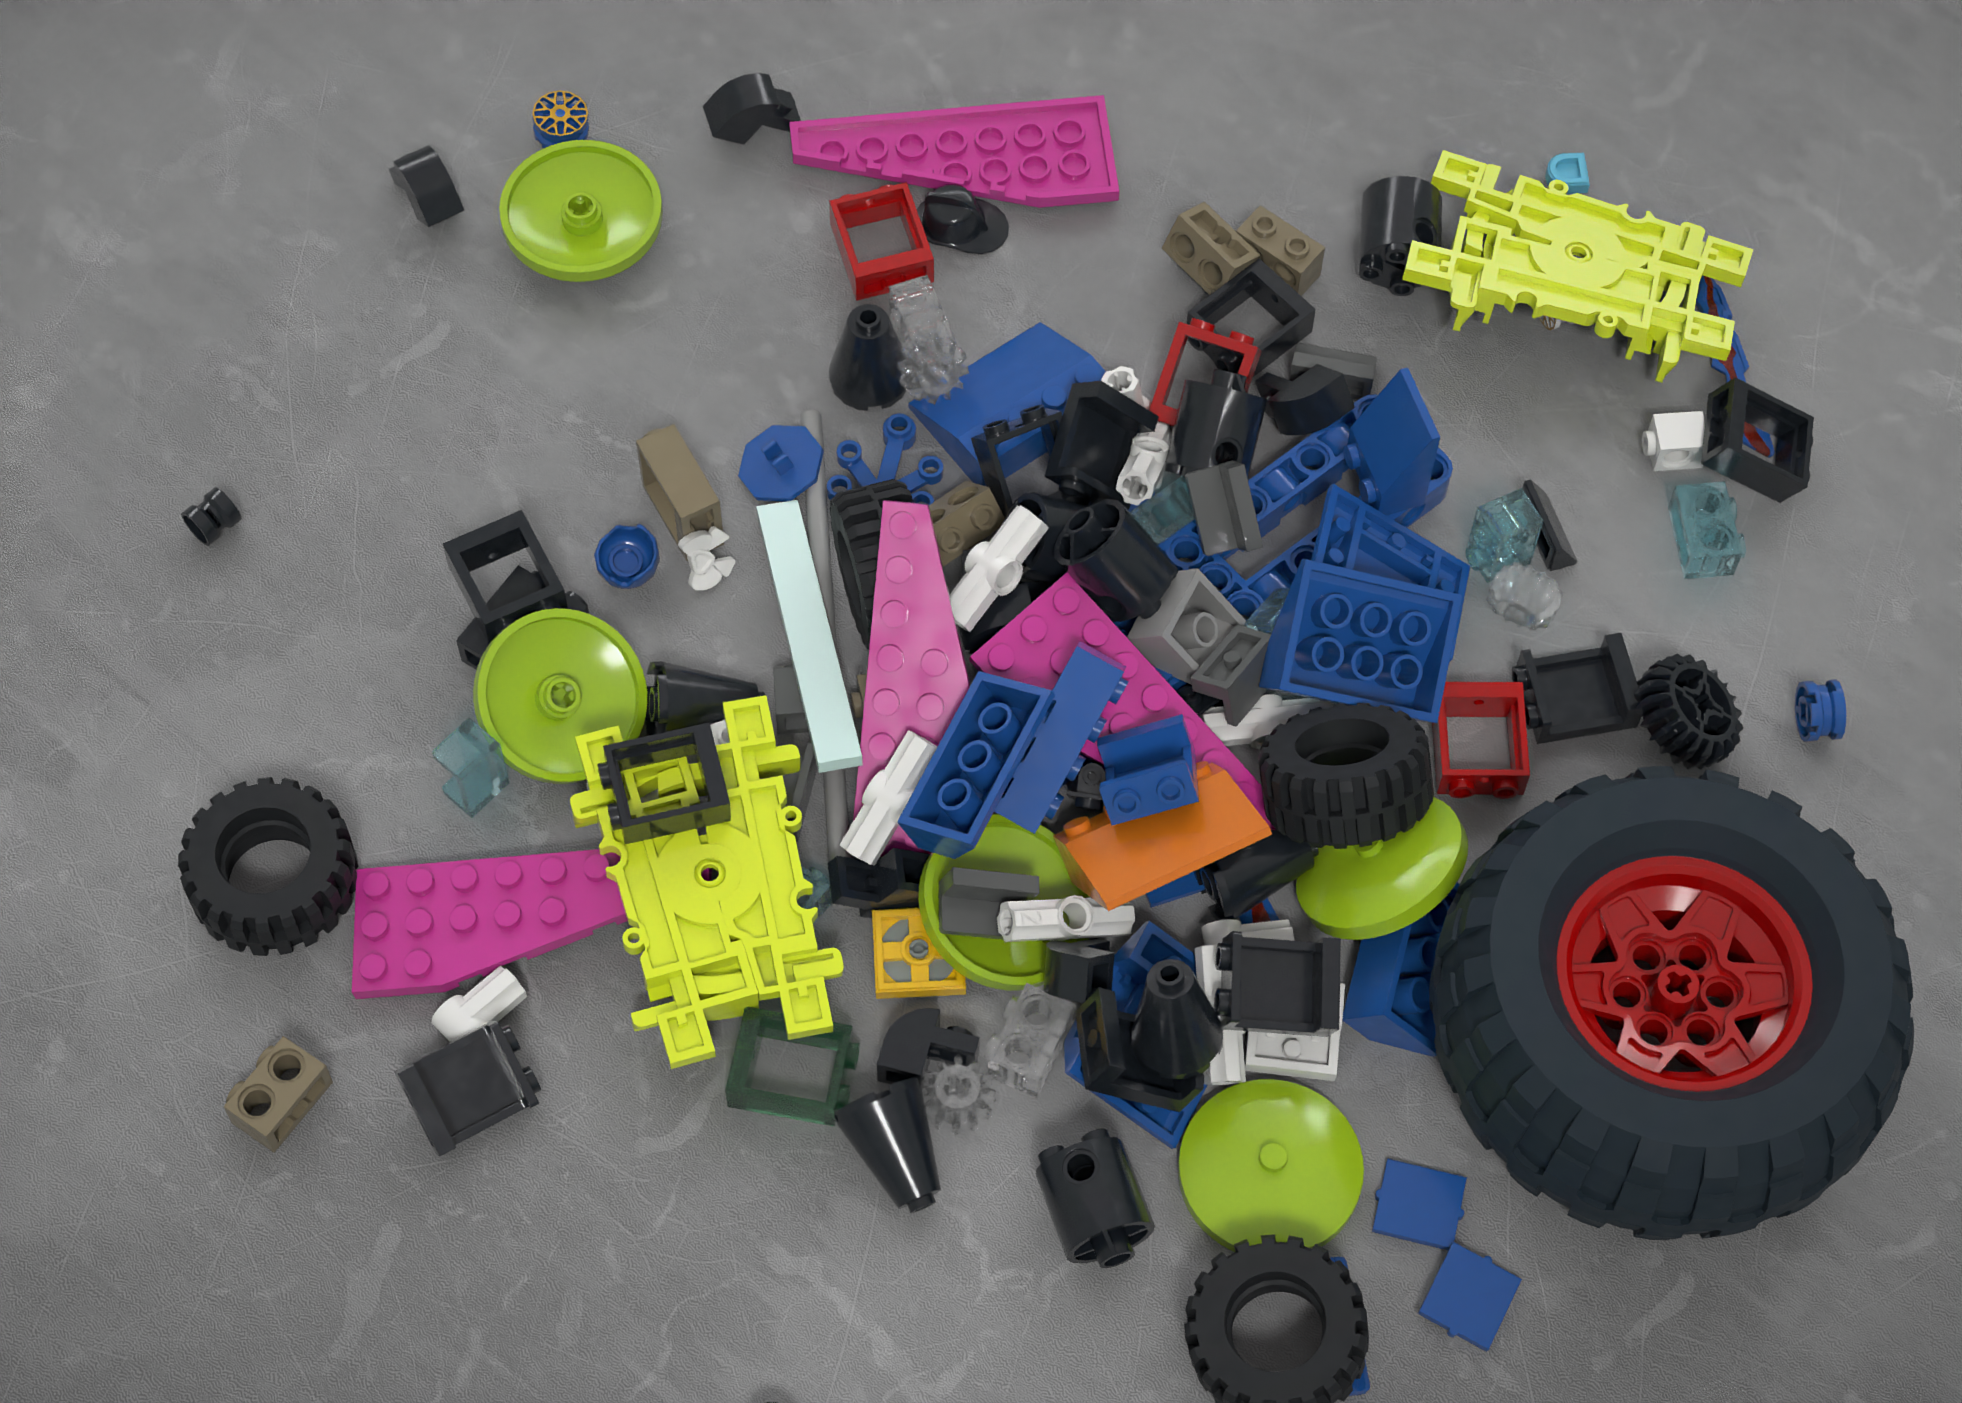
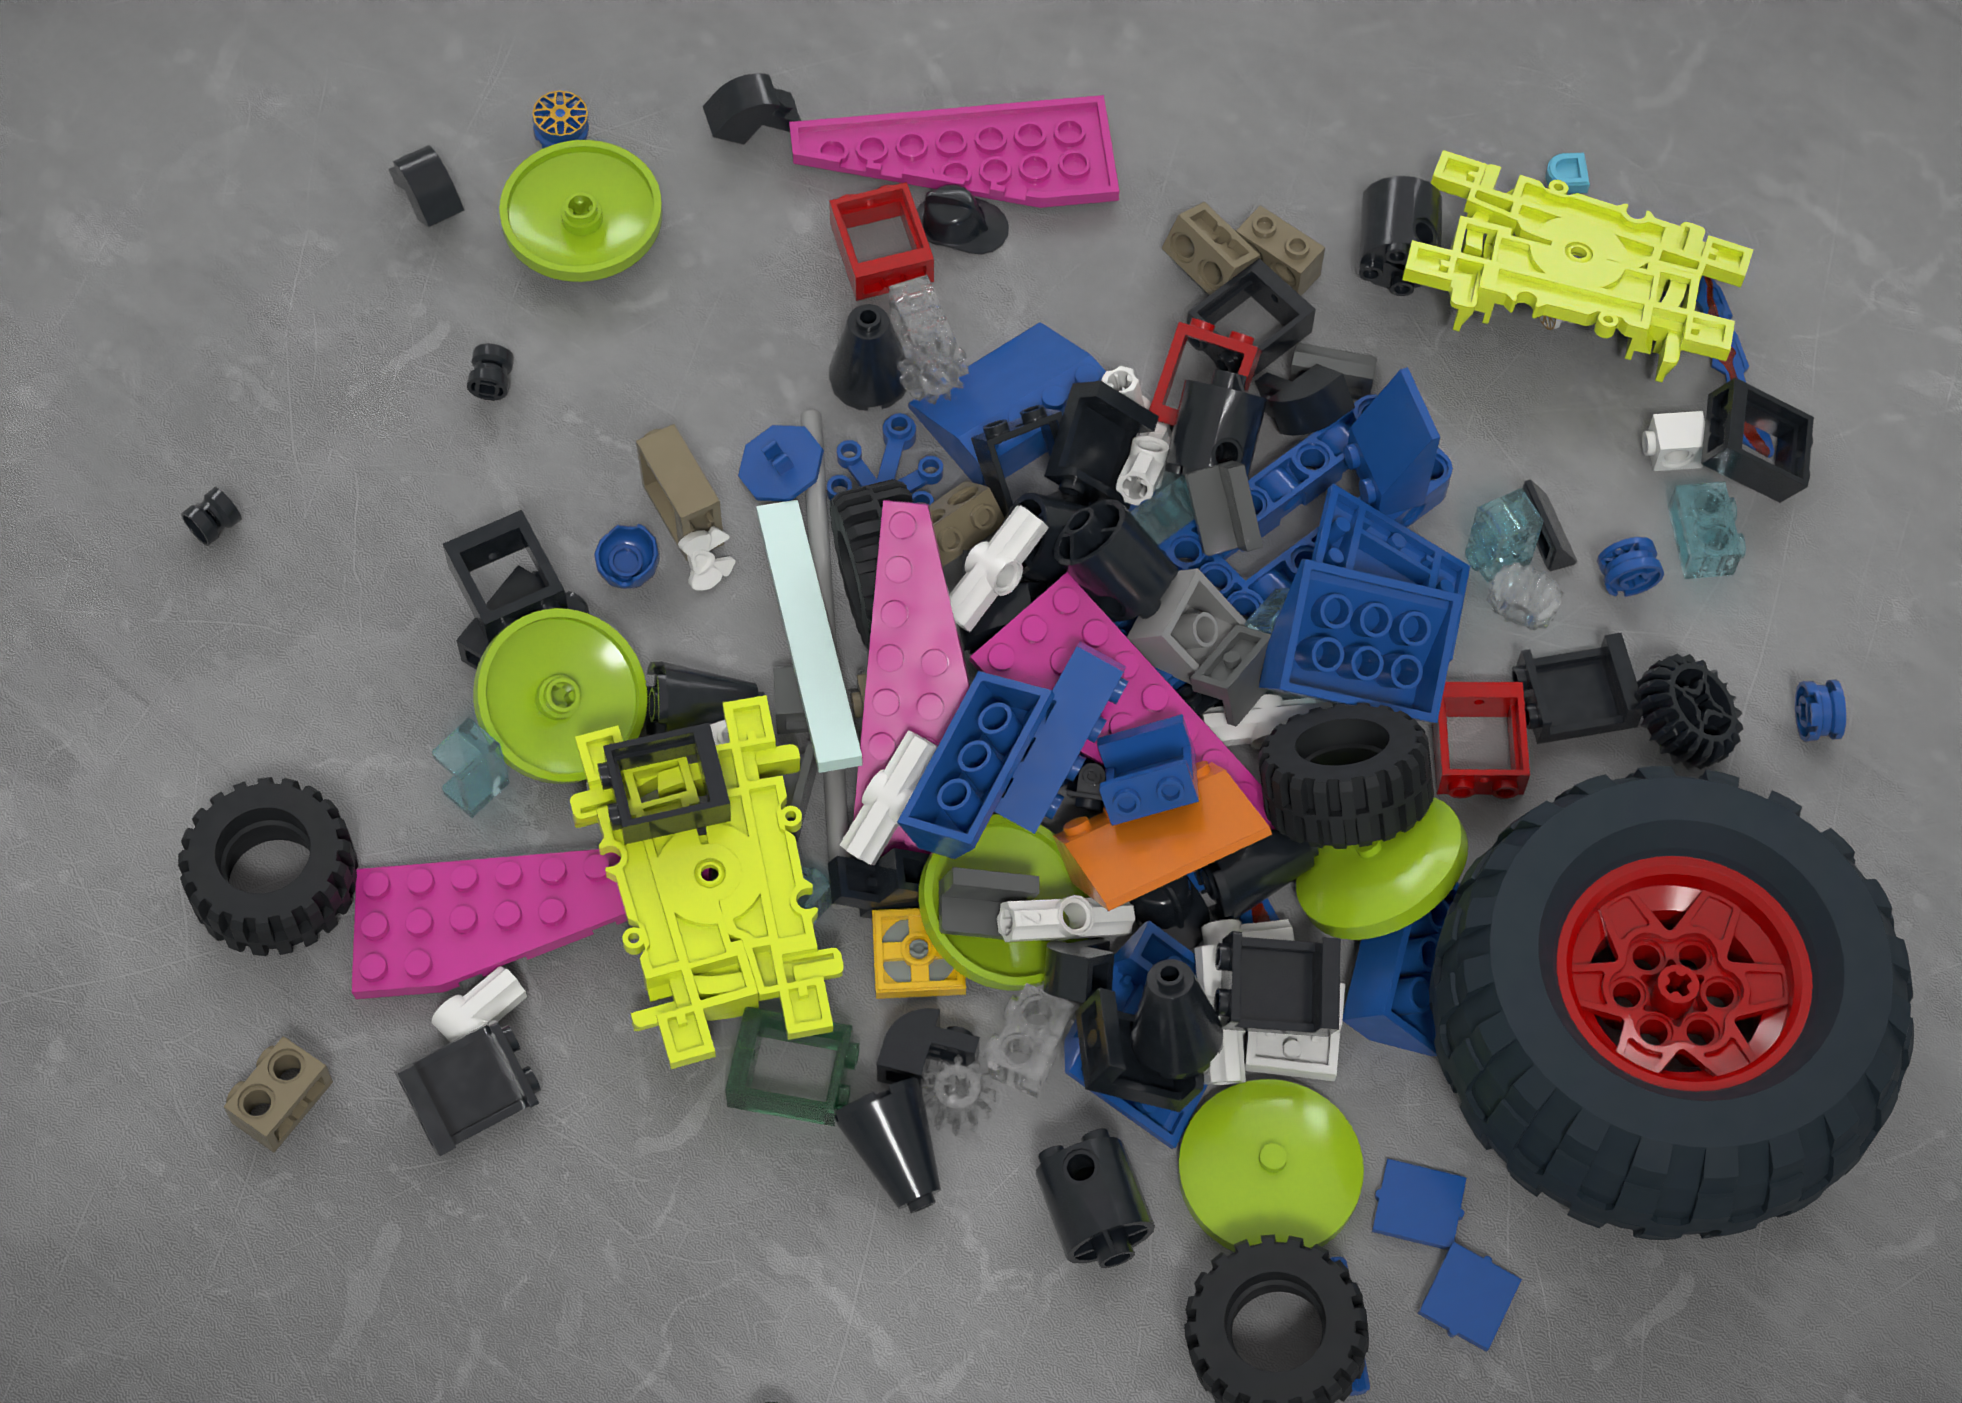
none -> black wheel [467,343,514,401]
none -> black piece [1129,875,1210,950]
none -> blue wheel [1597,537,1665,597]

